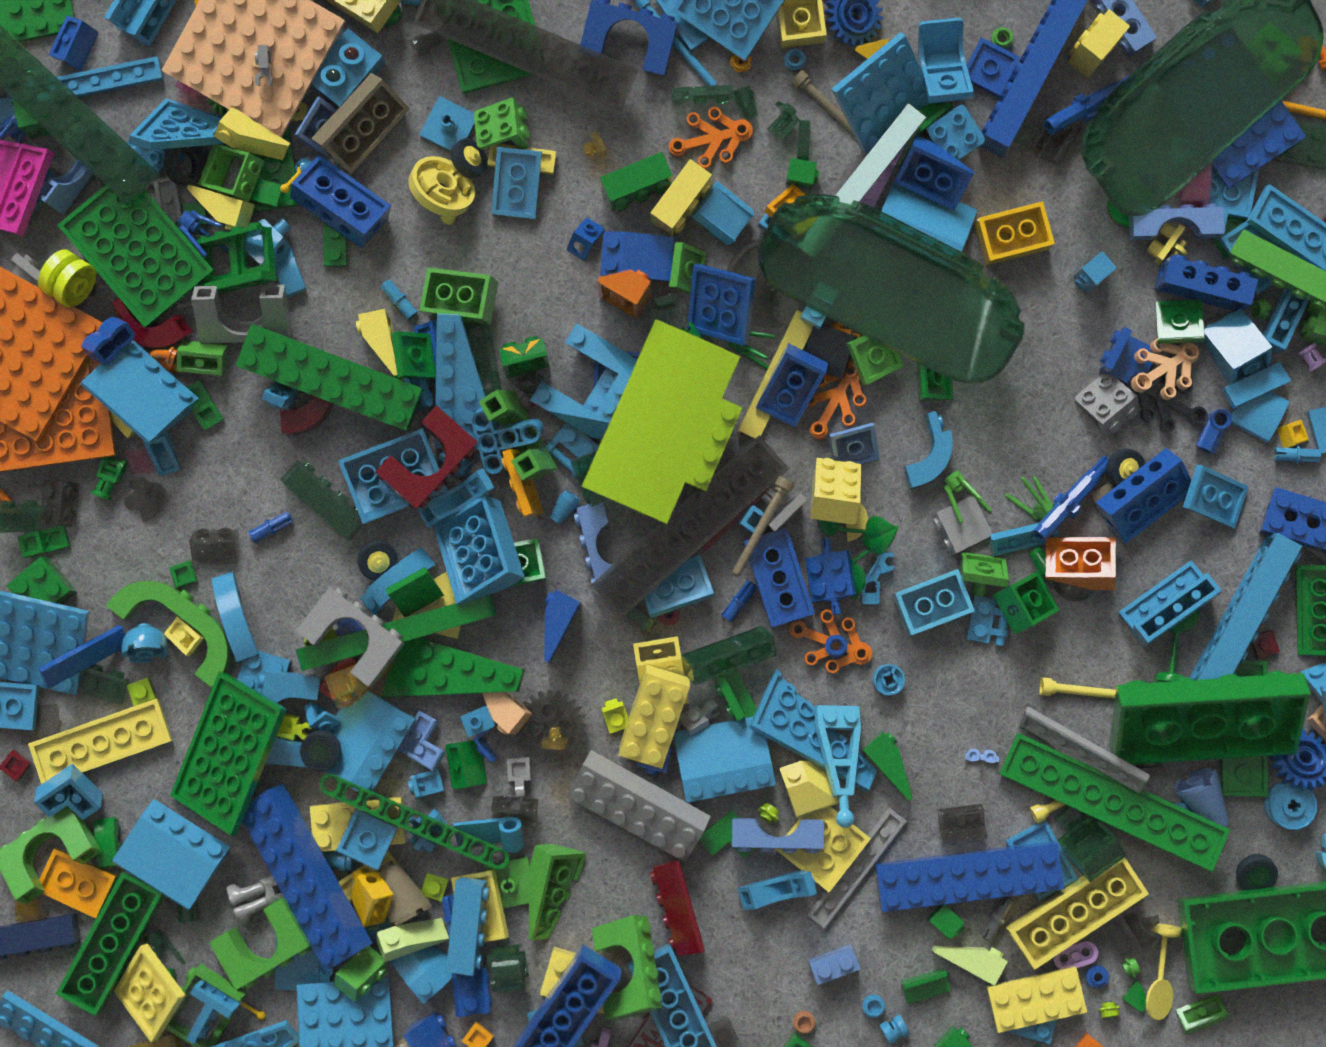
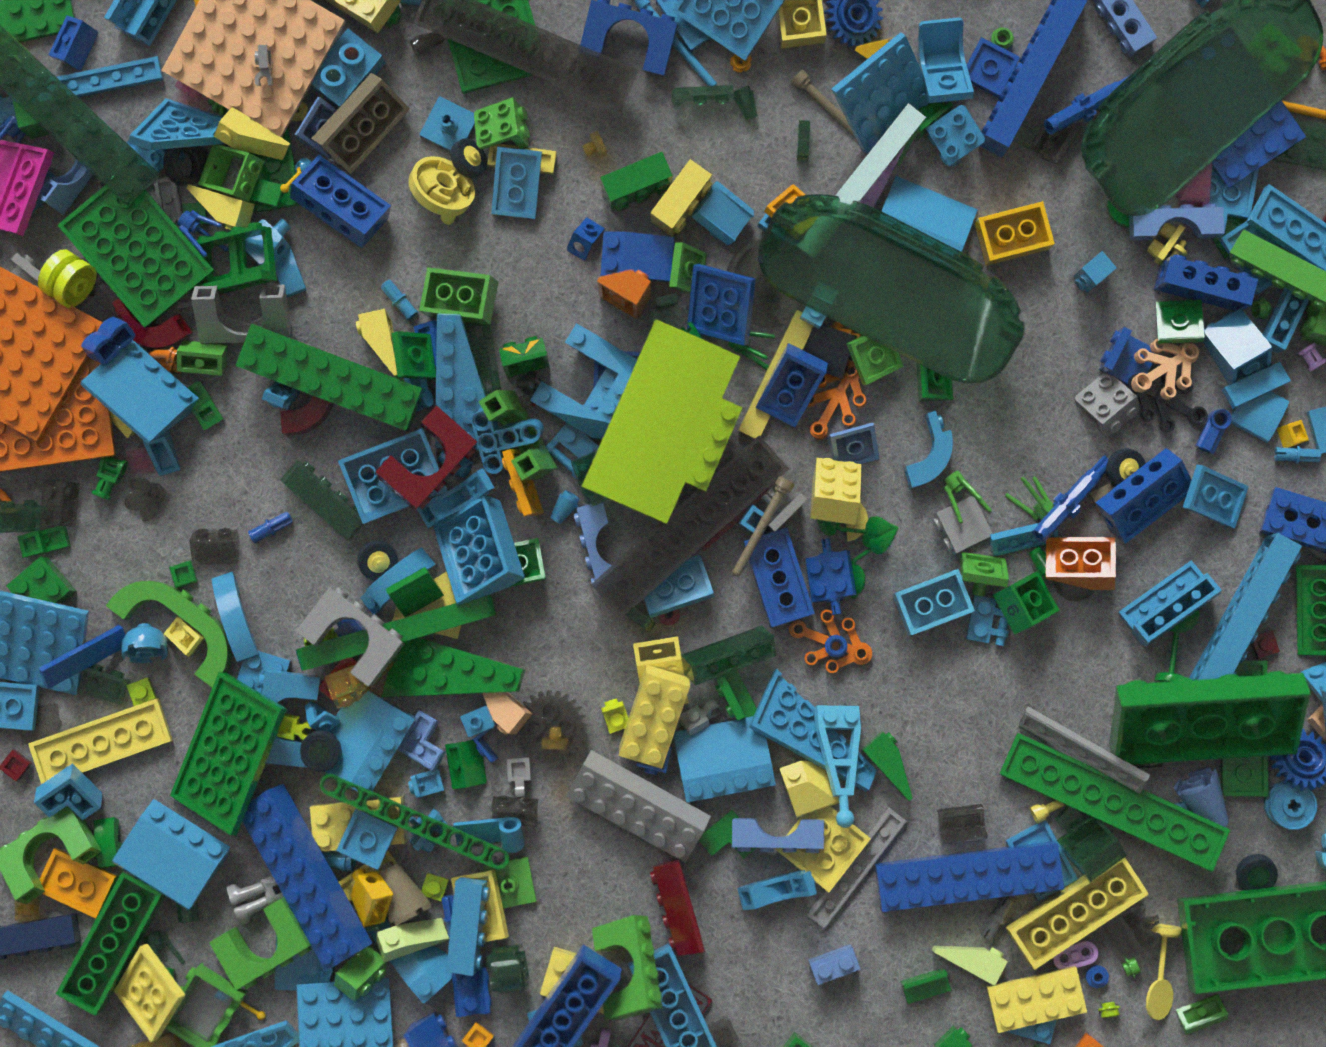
dark azure bracket [186,979,242,1044] -> none
green plate [323,222,347,267] -> none
bright green wedge [529,844,586,941] -> none
blue slope [544,590,581,663] -> none
orange plant [669,107,753,169] -> none
blue axle [721,580,757,622] -> none
lime plate [757,803,780,824] -> none
clear green bracket [767,101,800,139] -> none
dark azure plate [784,48,806,71] -> none
green brick [785,158,820,189] -> none
nougat plate [793,1011,815,1034] -> none
dark azure piece [860,552,894,605] -> none
dark azure plate [862,994,885,1018] -> none
dark azure wheel [872,664,905,696] -> none
dark azure wheel [880,1014,910,1045] -> none
blue slope [894,135,974,210] -> none
green brick [927,904,965,939] -> none
light blue piece [964,748,999,763] -> none
light yellow piece [1039,677,1116,699] -> none
light yellow brick [1068,9,1130,79] -> none
green tile [1122,980,1146,1013] -> none

